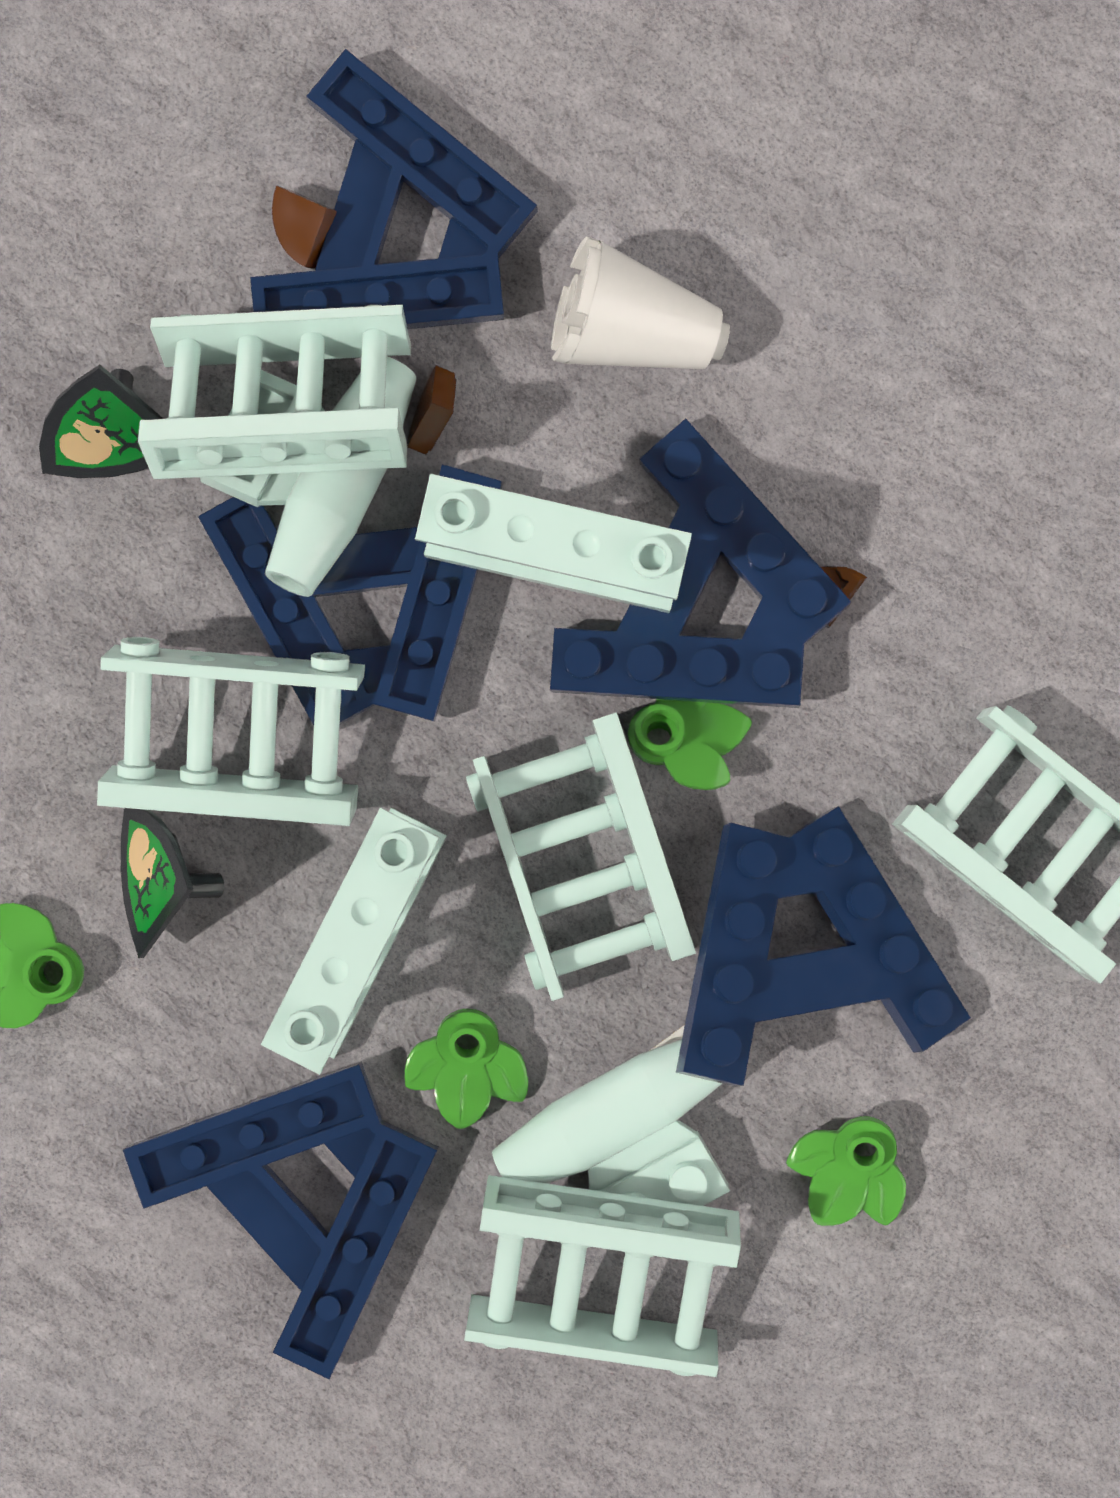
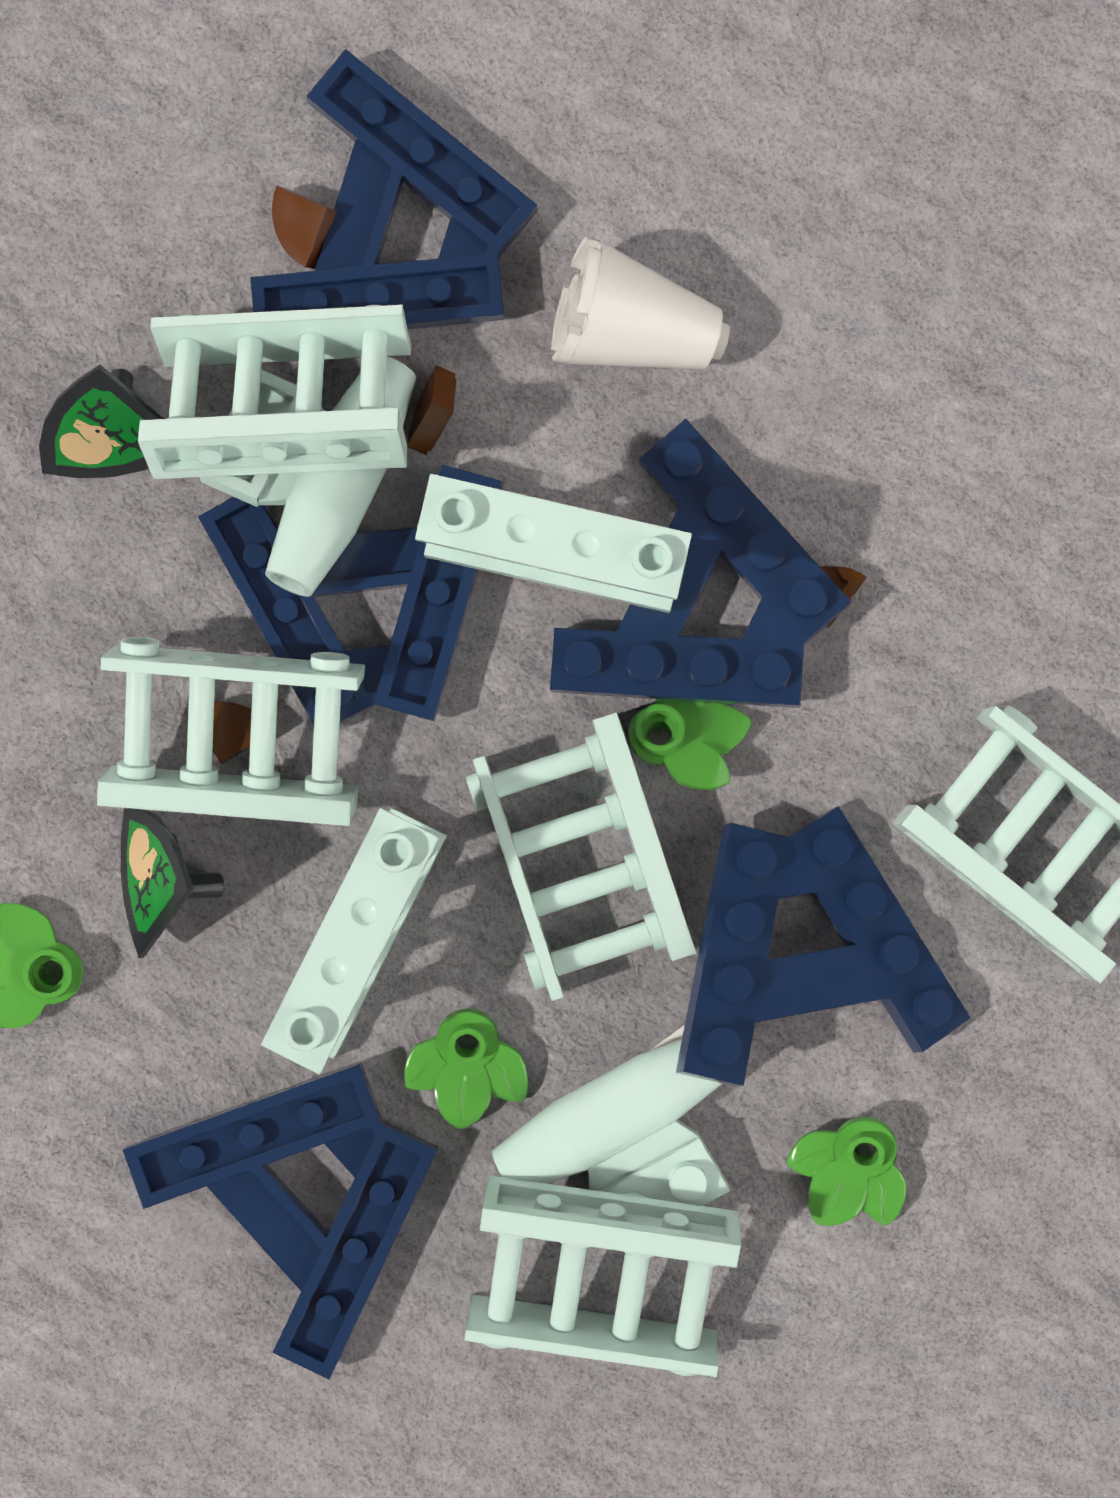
none -> reddish brown tile [212,701,252,764]

